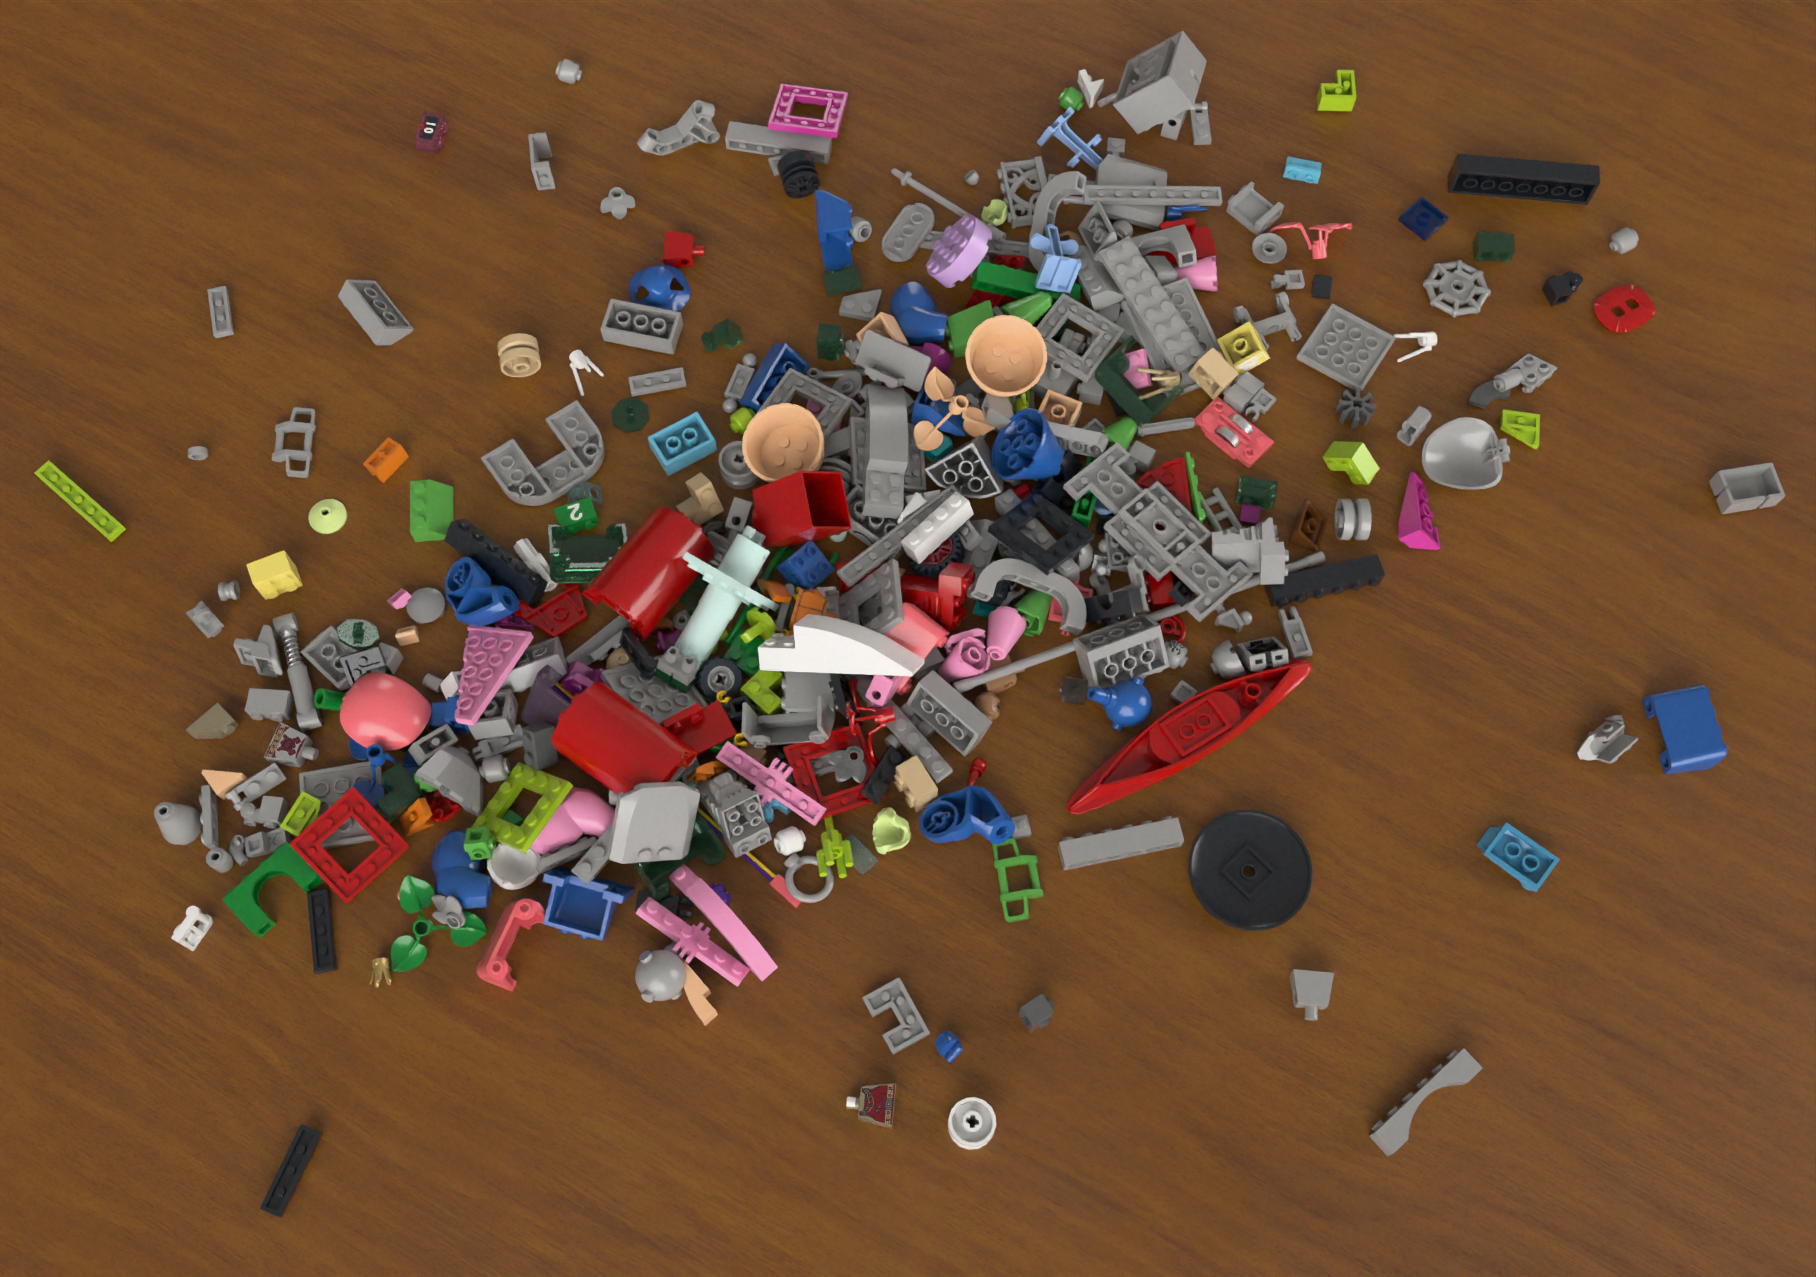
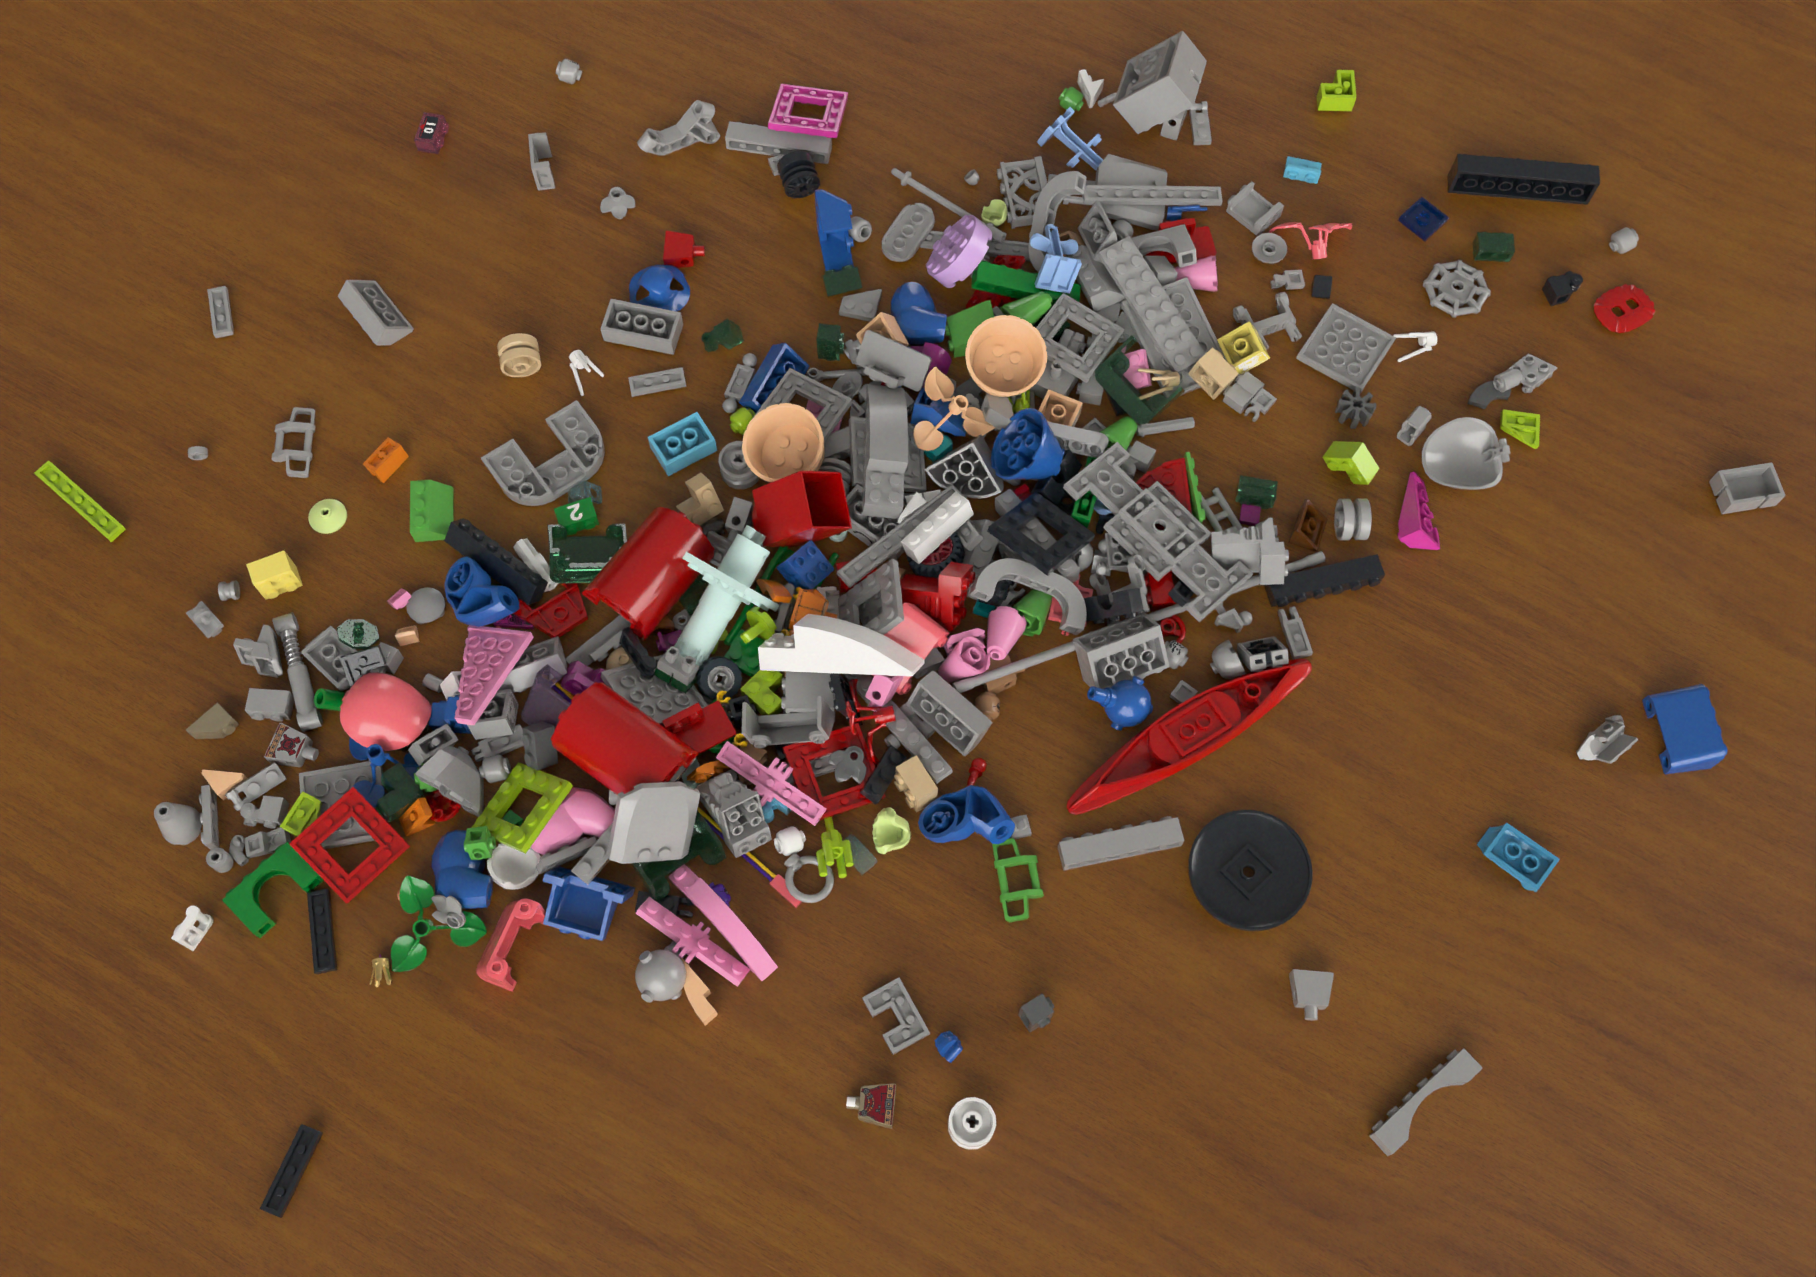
clear green piece [611,398,650,433] -> none
clear smoke brick [1058,677,1088,705] -> none
light grey plate [1106,137,1125,157] -> none
coral piece [1194,396,1274,468] -> none

